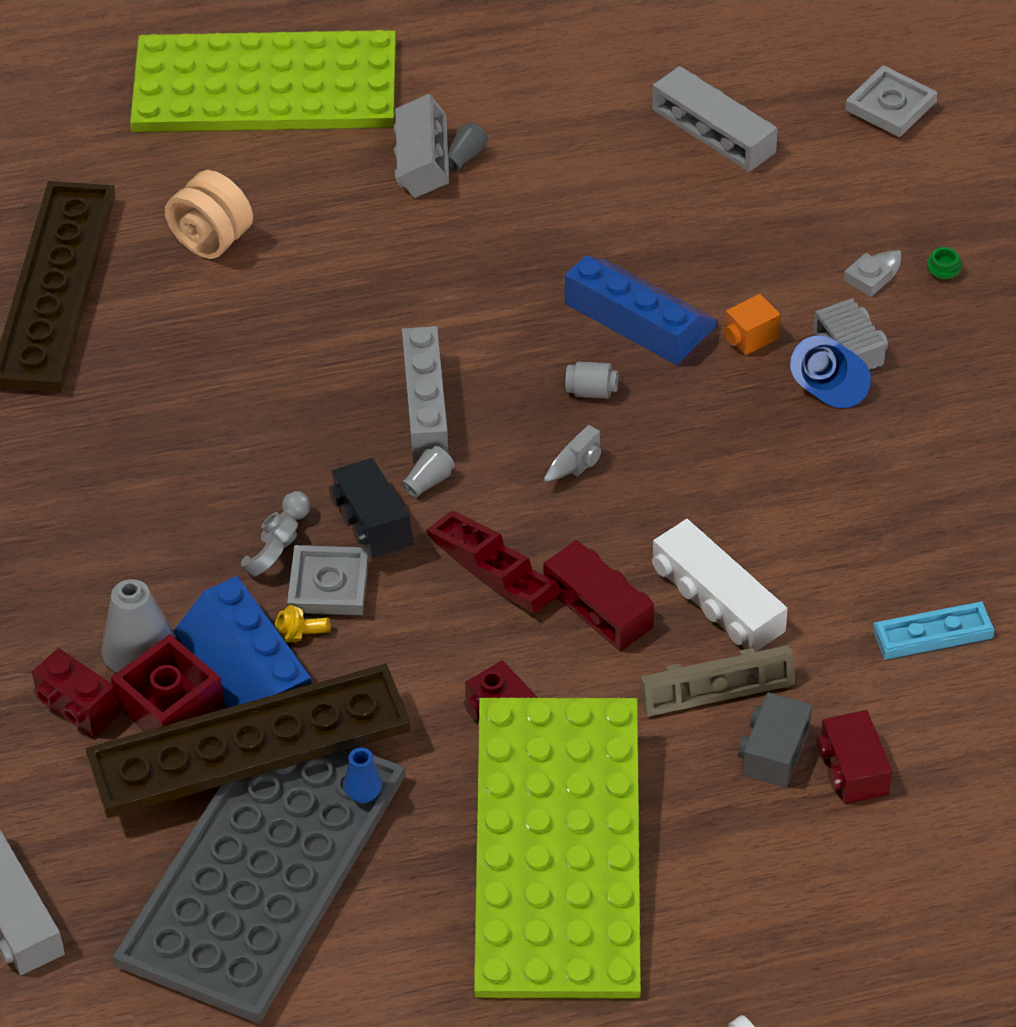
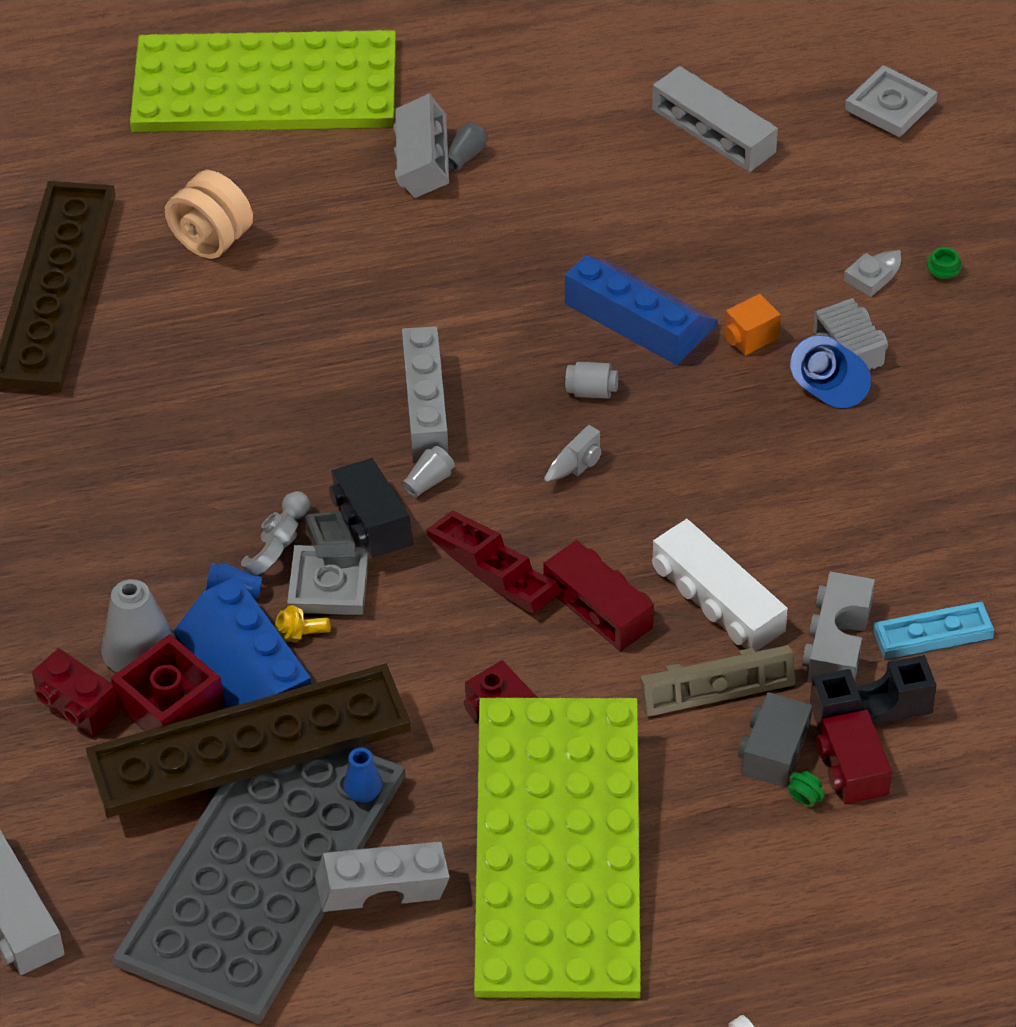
none -> blue cone [206,562,263,599]
none -> dark grey tile [305,511,355,558]
none -> light grey arch [315,841,450,912]
none -> green plate [787,771,825,807]
none -> light grey arch [802,571,875,683]
none -> black arch [810,655,937,734]

